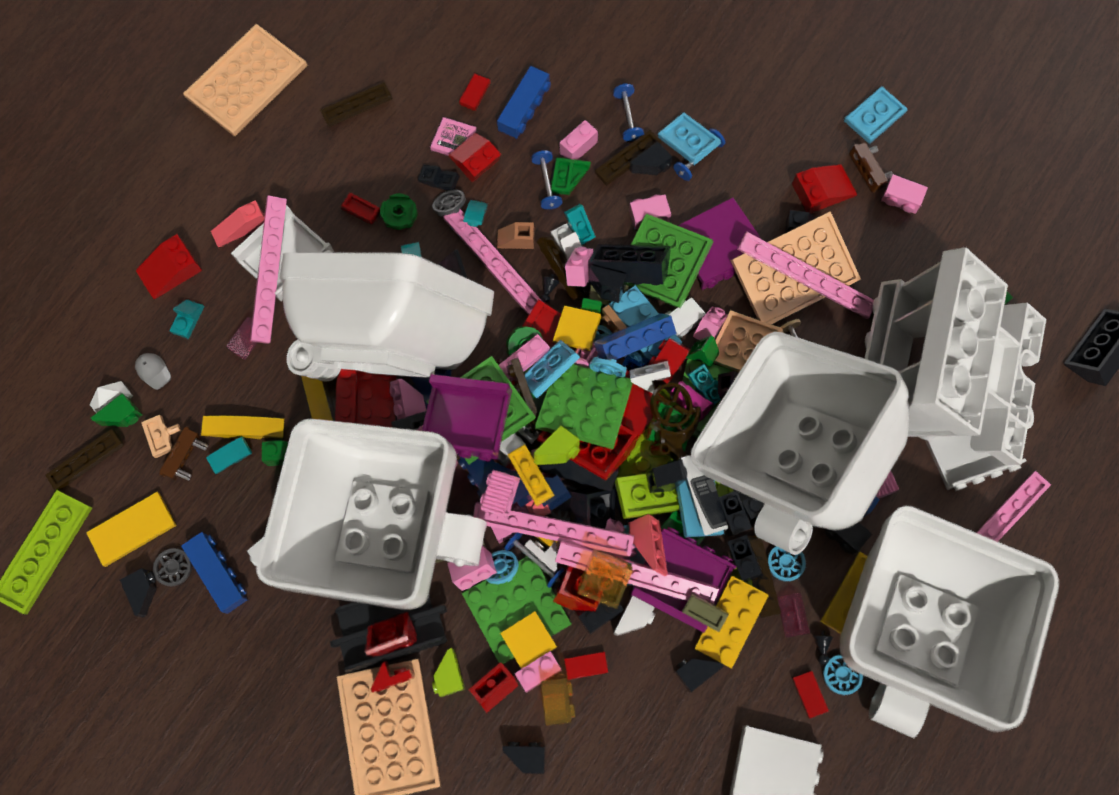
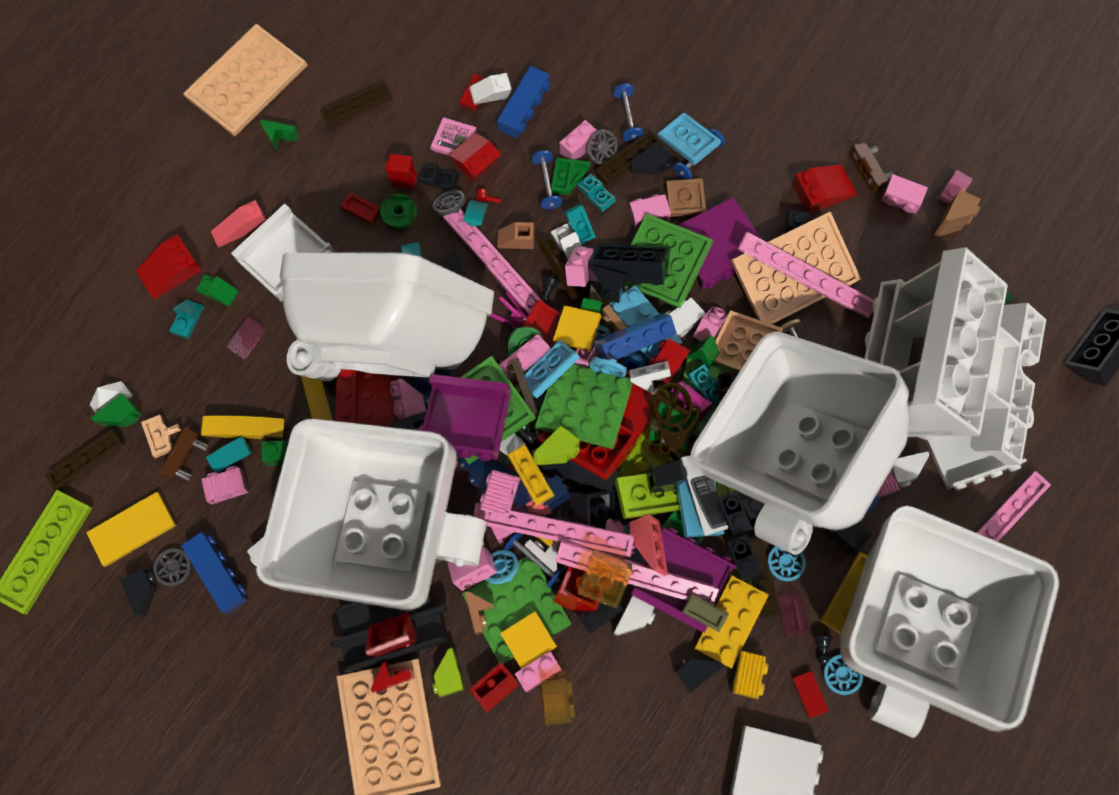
light grey cap [135,353,171,390] -> none
bright pink plate [250,195,287,344] -> none
black slope [502,742,545,774] -> none
red tile [564,652,608,680] -> none
medium azure tile [844,86,908,144] -> none
none -> green slope [196,275,239,307]
none -> bright pink brick [201,466,249,505]
none -> green slope [260,120,299,150]
none -> red brick [385,154,417,190]
none -> nougat slope [465,592,495,635]
none -> white slope [469,73,512,104]
none -> red hand [477,189,502,204]
none -> dark pink plant [491,292,527,329]
none -> teal slope [577,174,616,212]
none -> flat silver wheel [586,129,617,164]
none -> medium nougat plate [666,178,706,217]
none -> yellow brick [731,651,768,699]
none -> white slope [891,452,929,488]
none -> medium nougat slope [934,189,981,237]
none -> bright pink slope [939,170,973,204]

